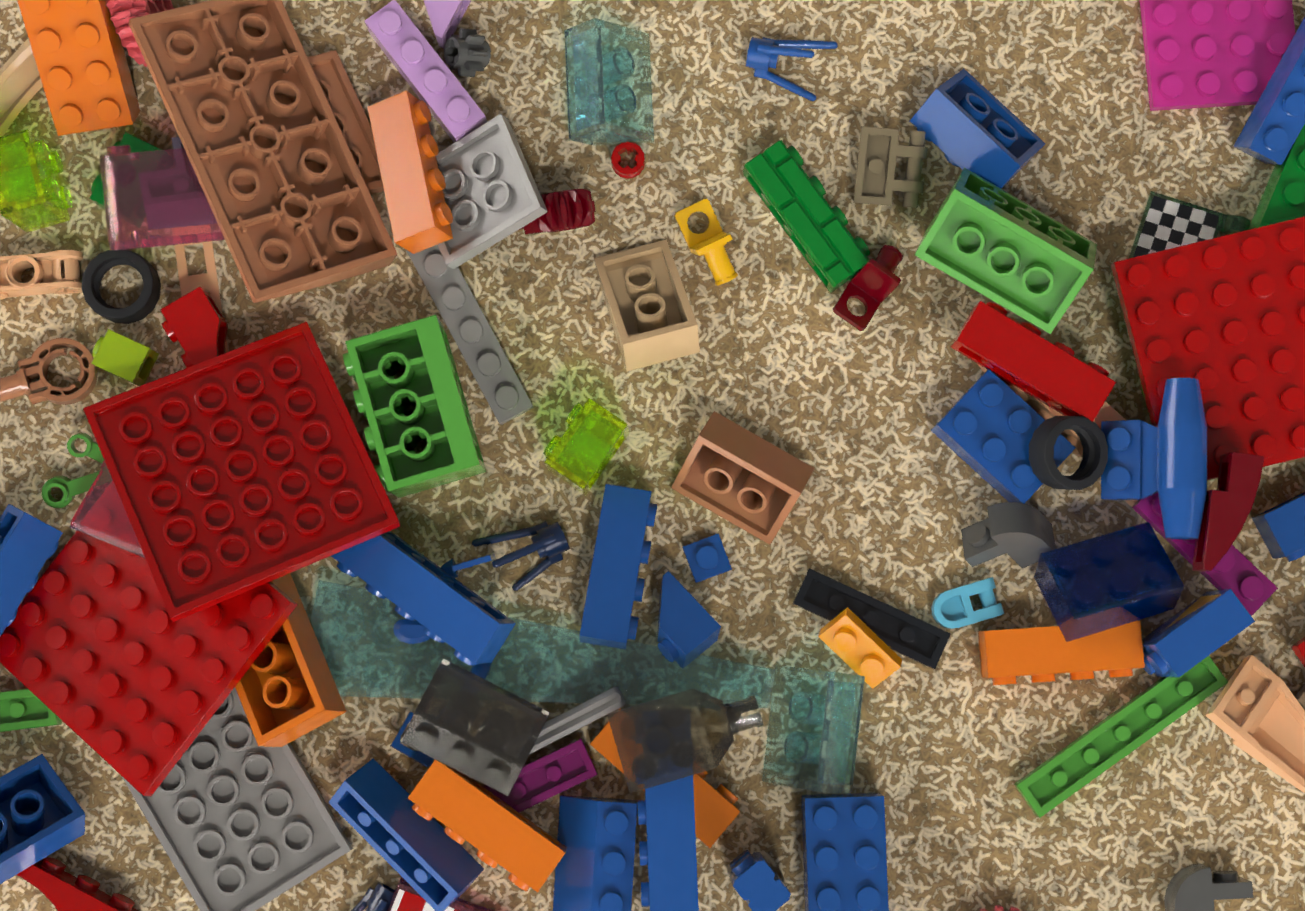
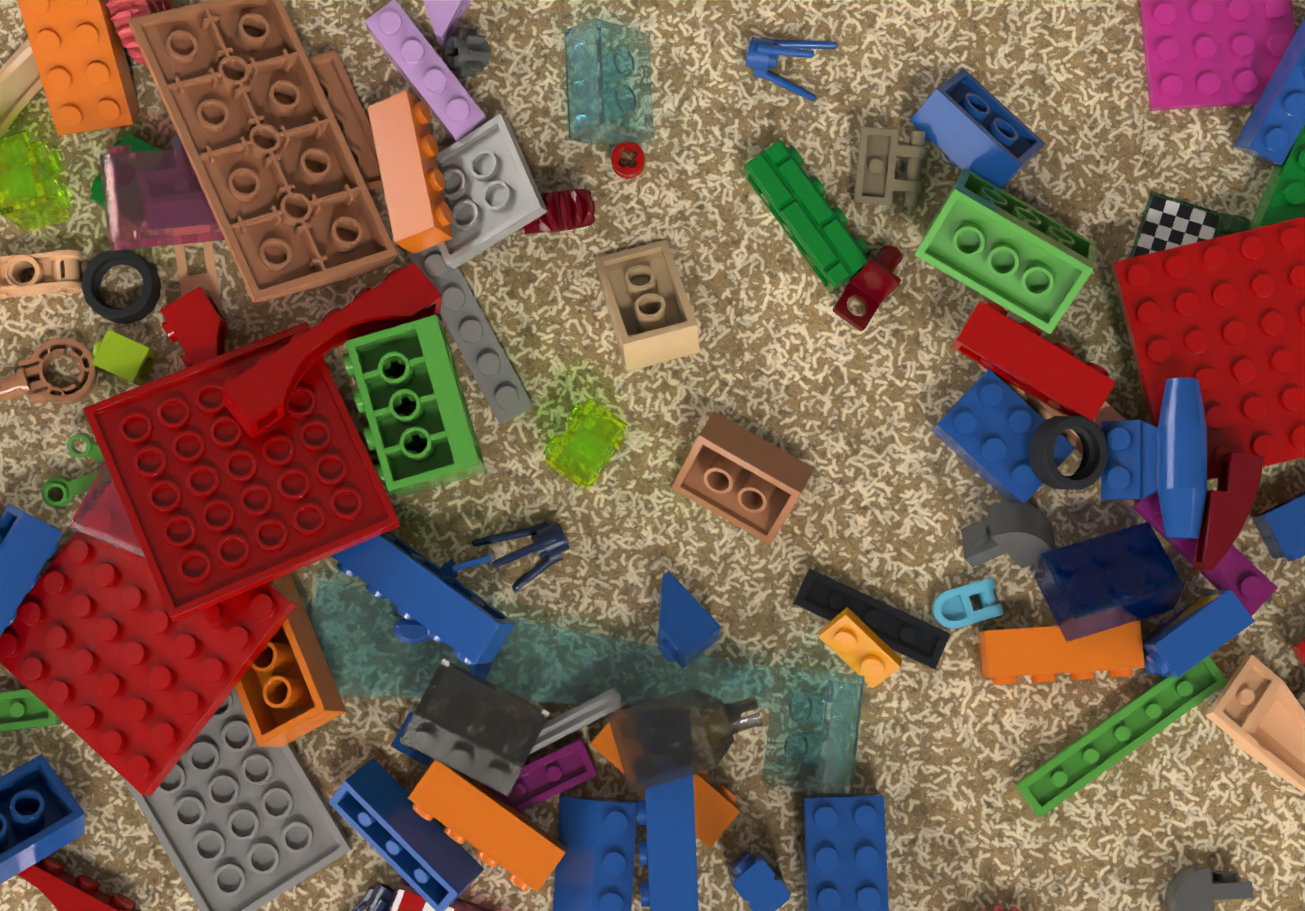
blue brick [579,484,657,650] -> none
yellow bracket [674,199,738,286] -> none
blue plate [682,534,732,583] -> none
none -> red arch [221,262,442,438]

